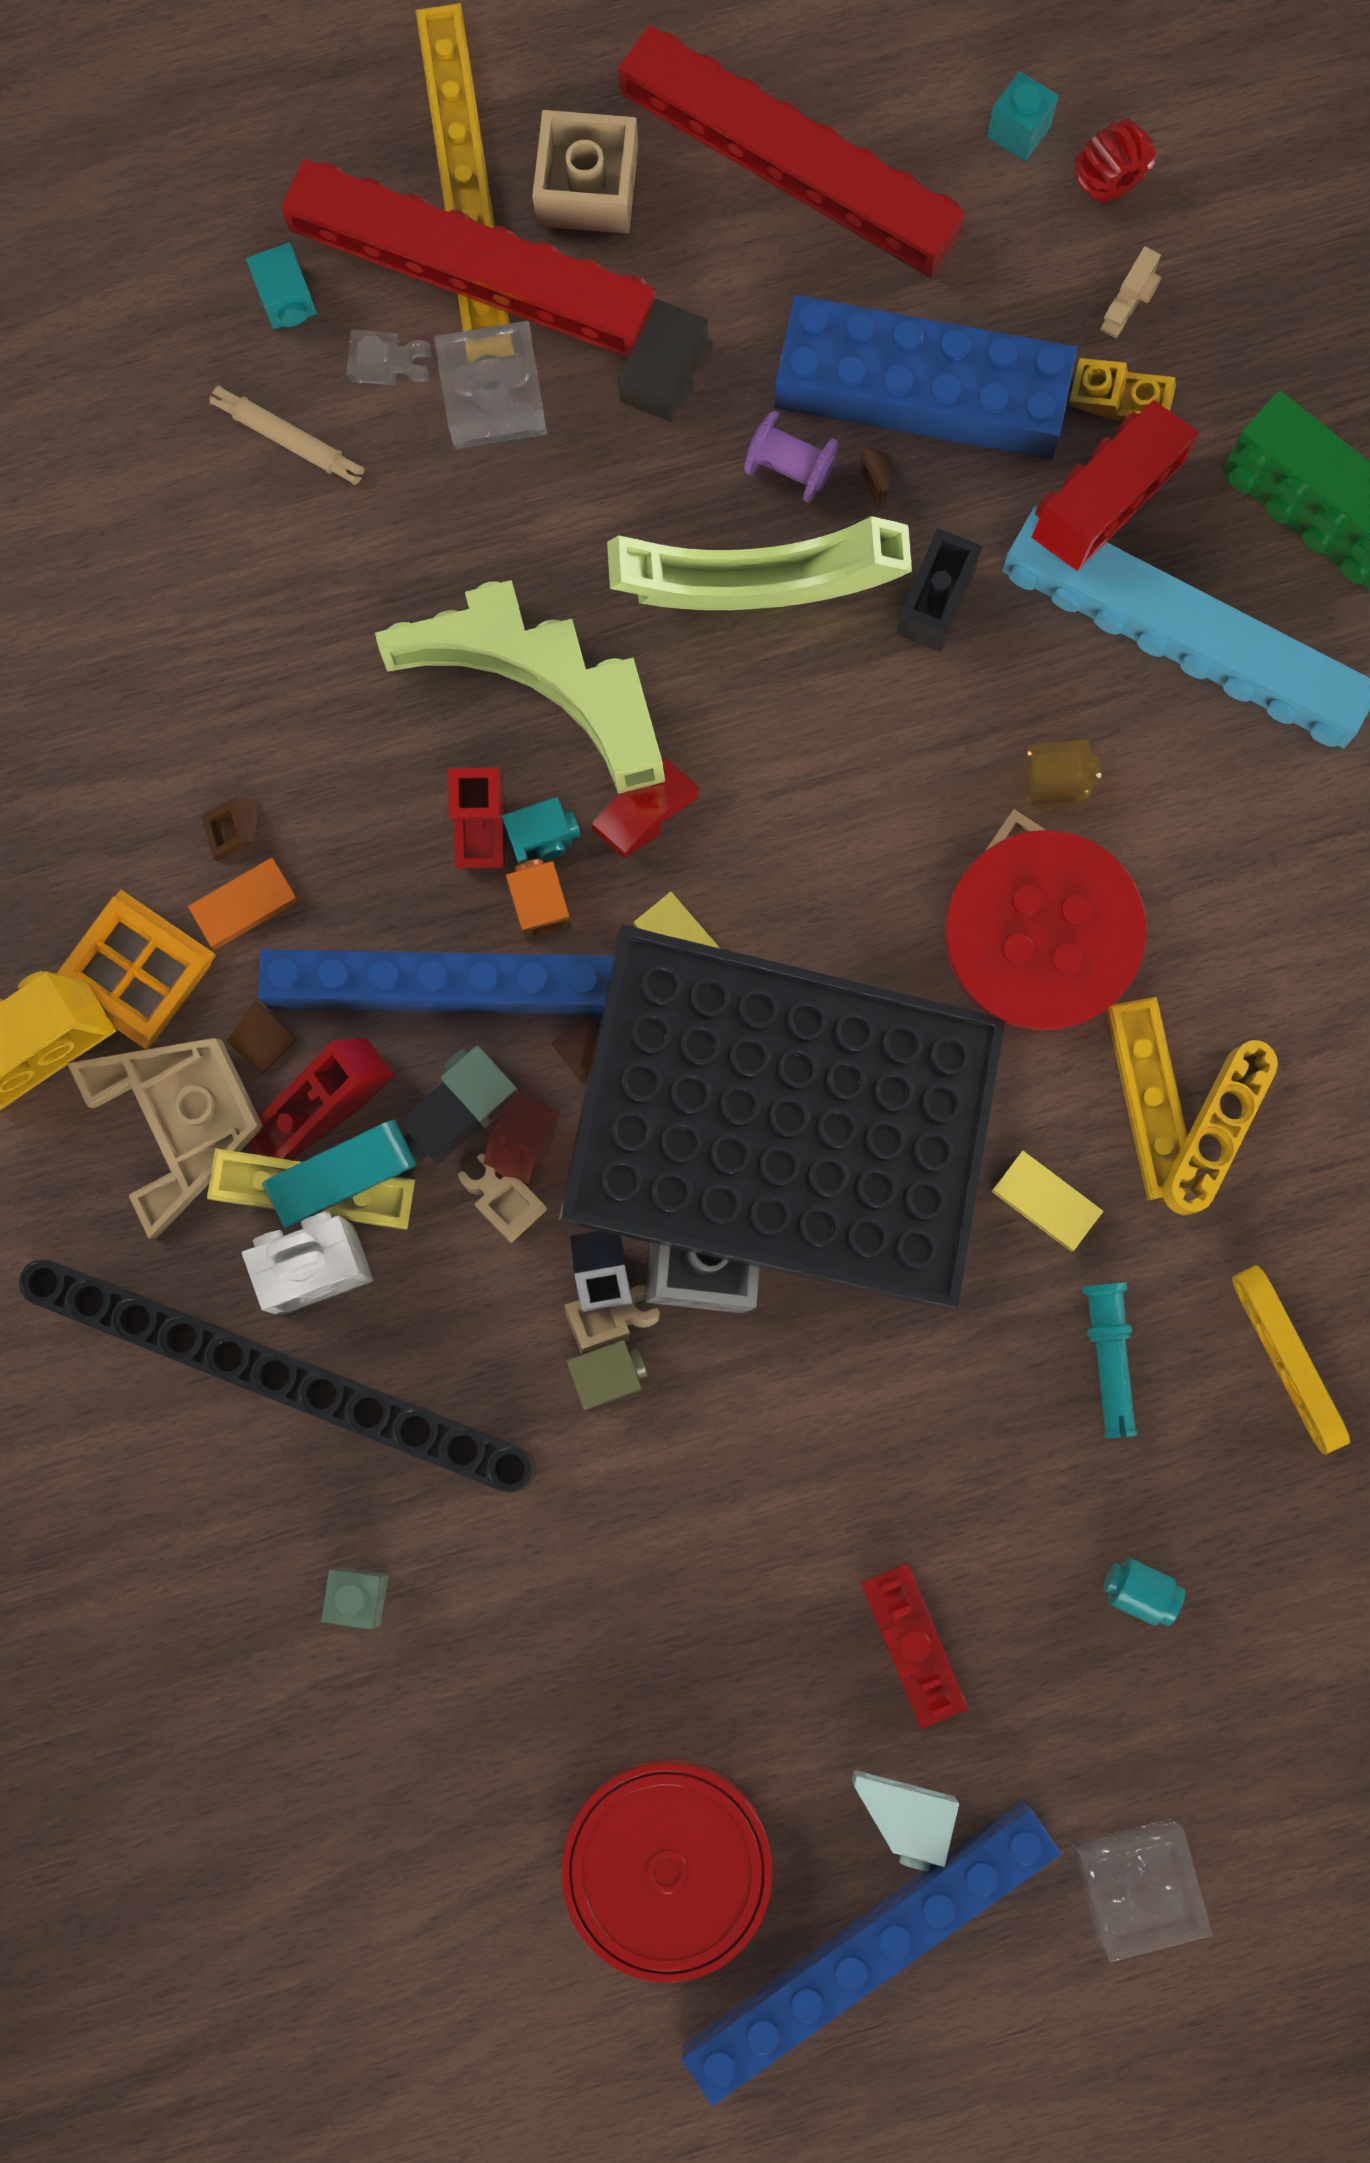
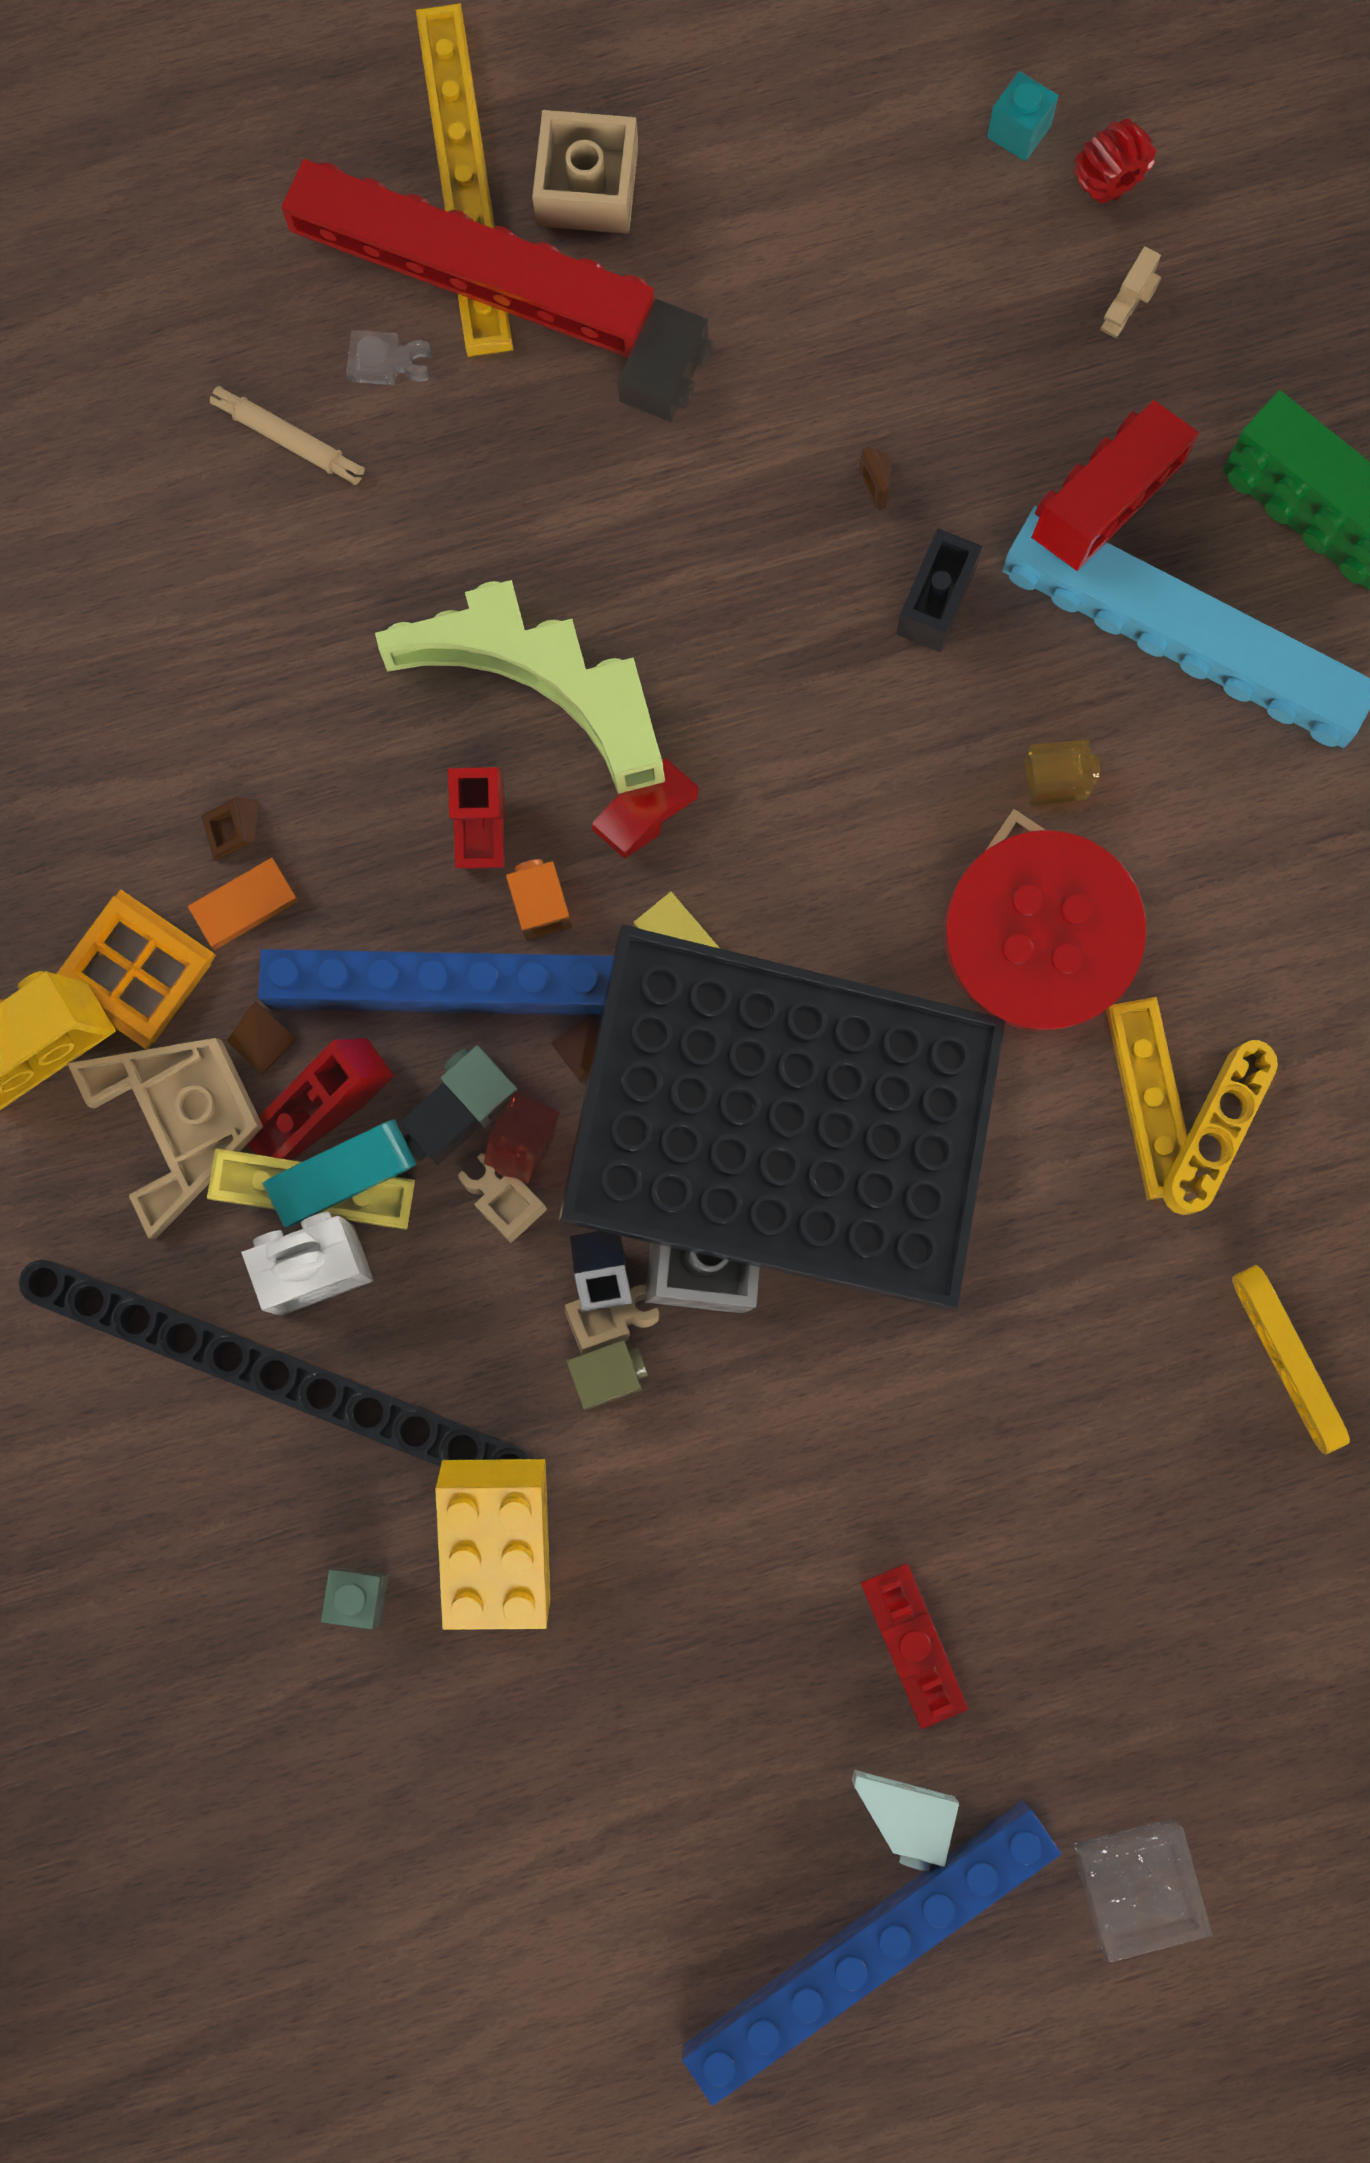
teal brick [246,242,317,330] -> none
clear brick [434,321,547,450] -> none
teal brick [502,796,581,864] -> none
red brick [561,1758,772,1983] -> none
yellowish green arch [607,516,912,610] -> none
red brick [618,25,965,279] -> none
medium lavender hose [744,411,838,503] -> none
blue brick [774,295,1077,460] -> none
light yellow tile [991,1151,1103,1252] -> none
yellow slope [1069,358,1176,422] -> none
teal pin [1082,1282,1137,1438] -> none
teal brick [1103,1557,1185,1626] -> none
none -> yellow brick [435,1459,551,1630]

